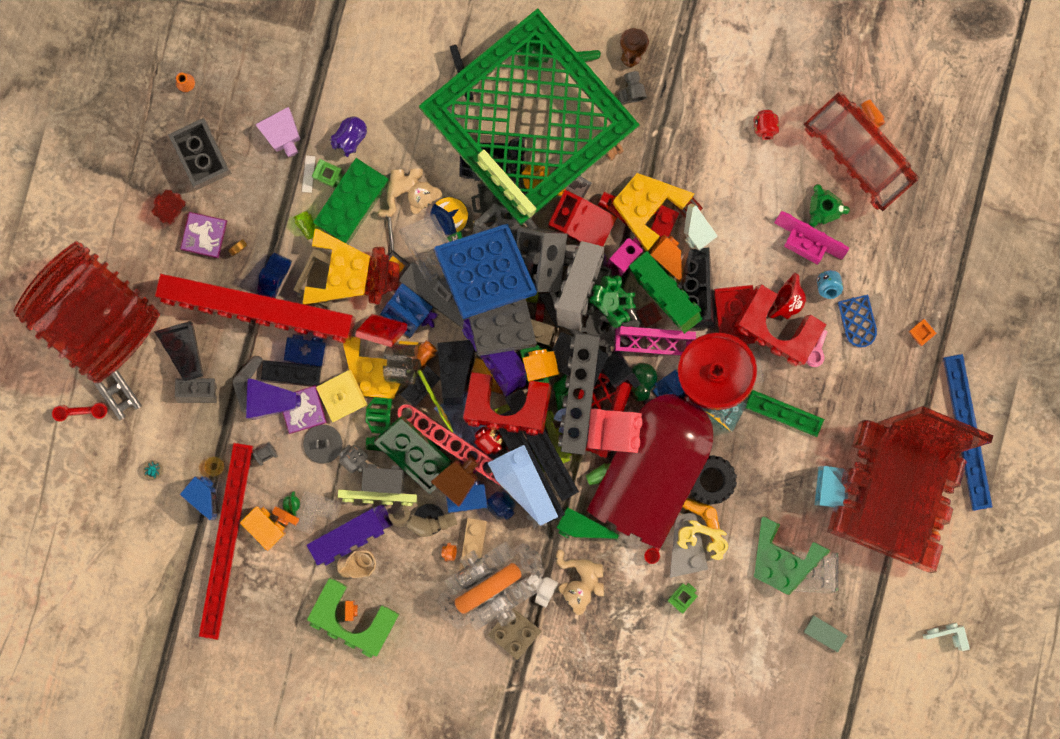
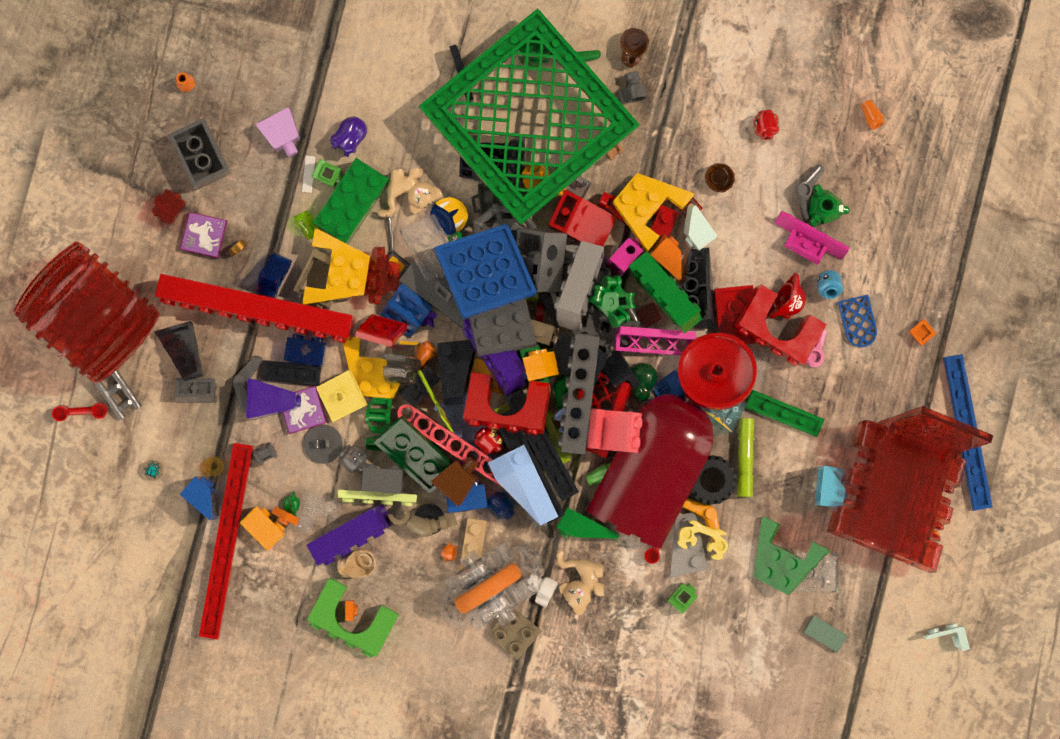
yellowish green plate [477,150,536,218] -> none
clear windscreen [803,91,920,212] -> none
none -> reddish brown hair [705,163,735,193]
none -> lime piece [737,418,755,497]
none -> dark grey piece [795,164,824,221]

